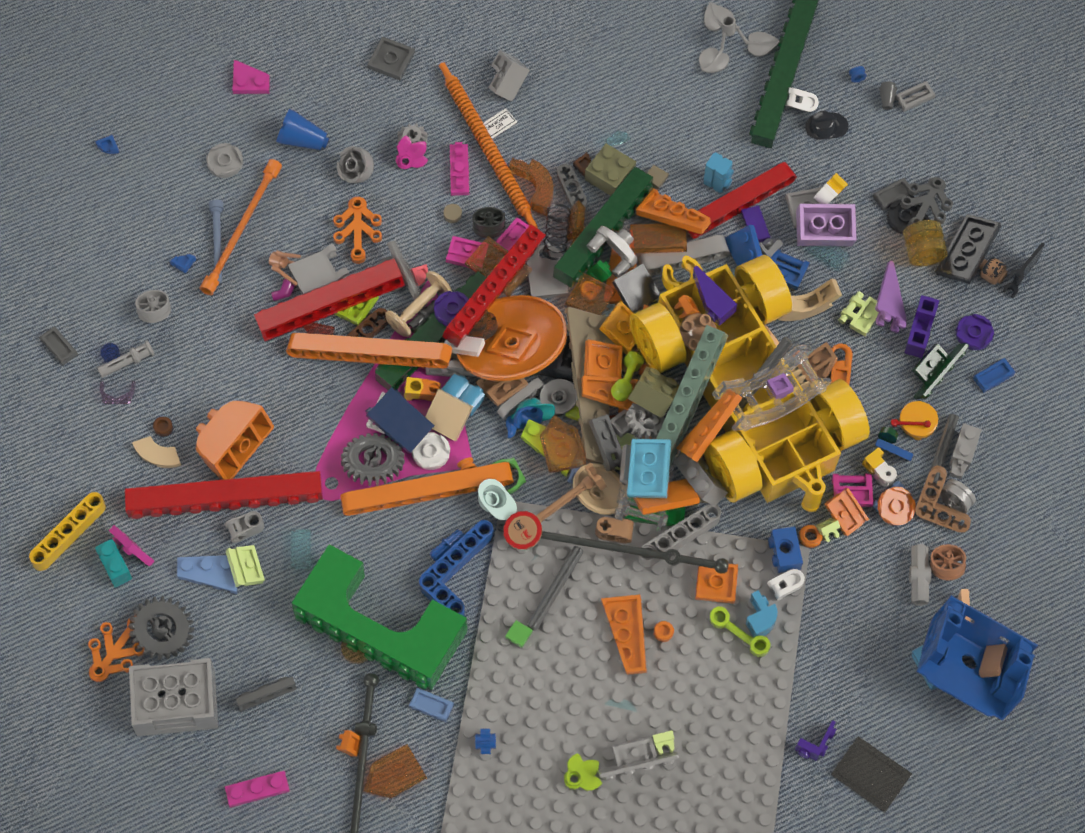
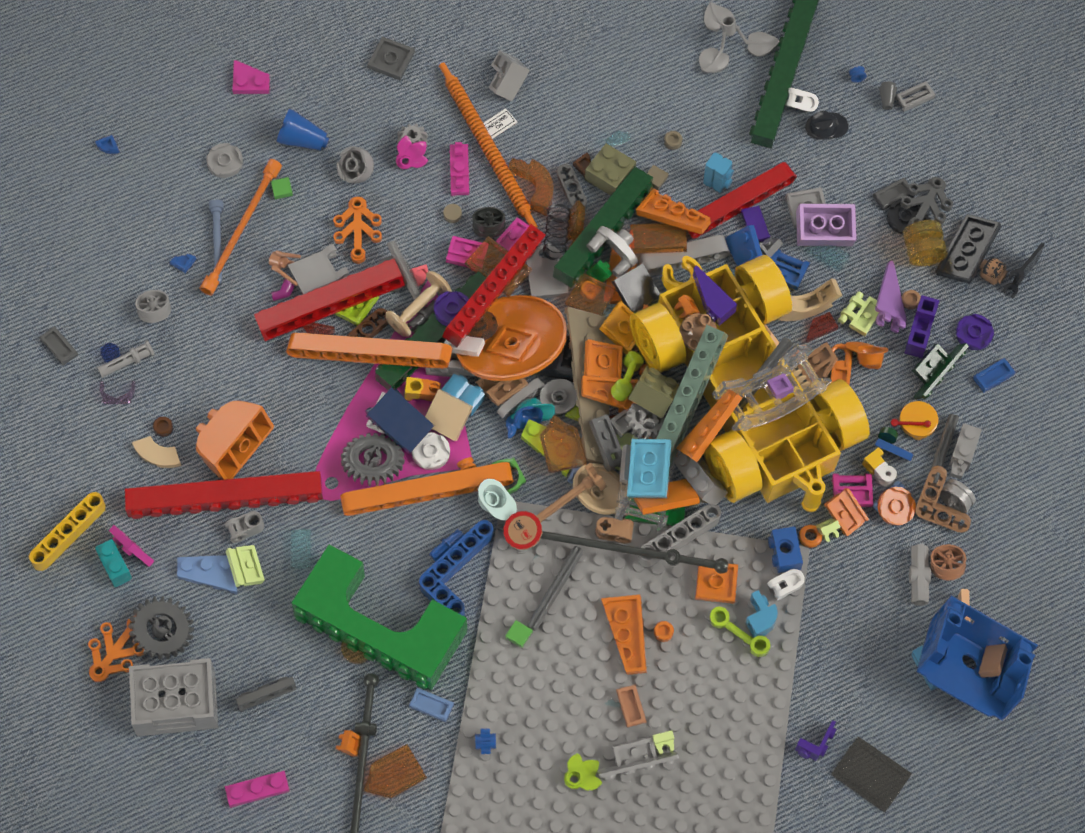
leg [813,173,848,204] -> none
none -> bright green tile [271,177,293,199]
none -> nougat tile [616,685,647,728]
none -> dark tan tile [664,131,683,150]
none -> clear red tile [806,312,838,343]
none -> orange piece [845,342,889,369]
none -> medium nougat tile [902,290,920,310]

